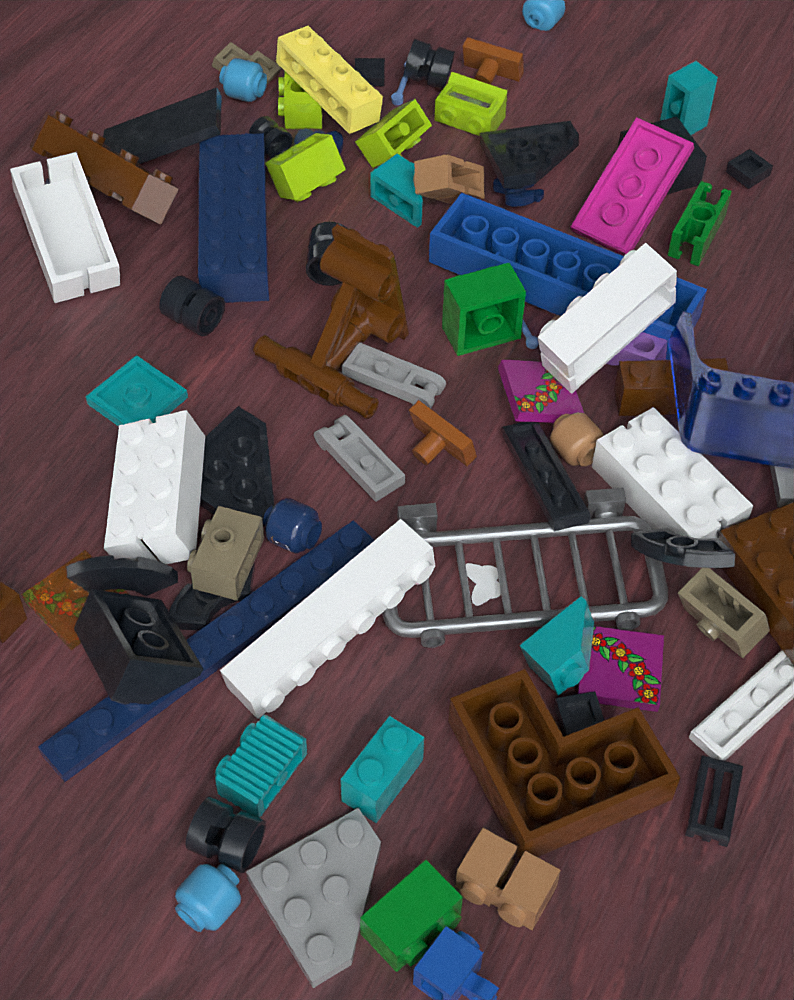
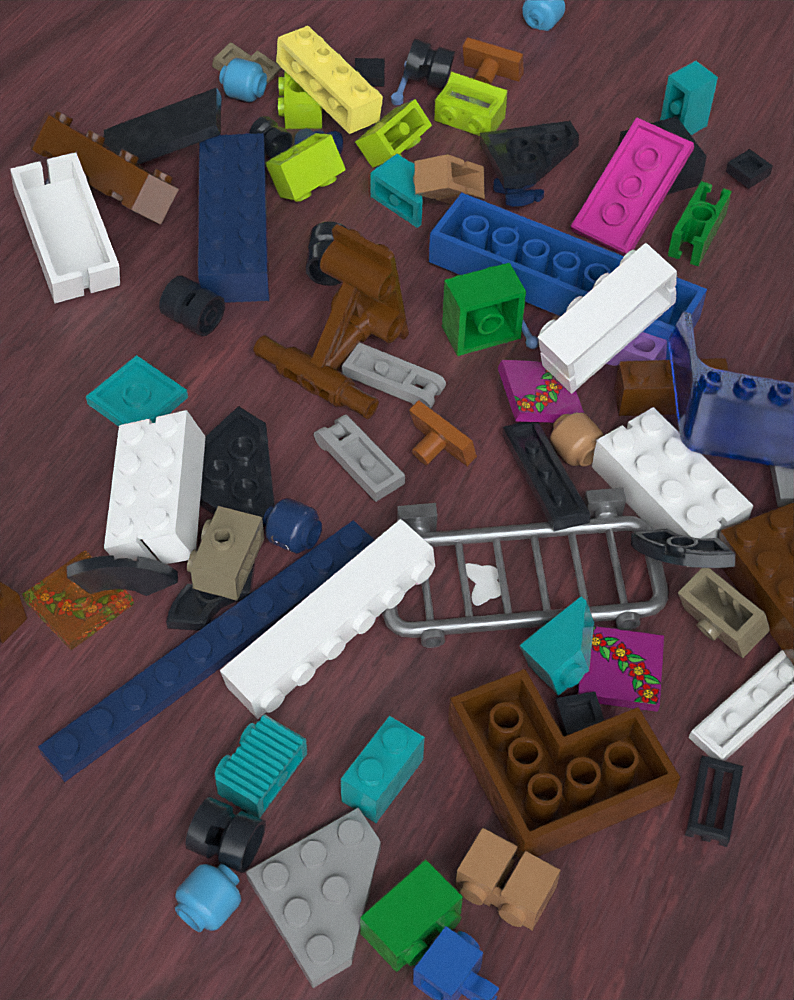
black slope [74,589,204,705] -> none

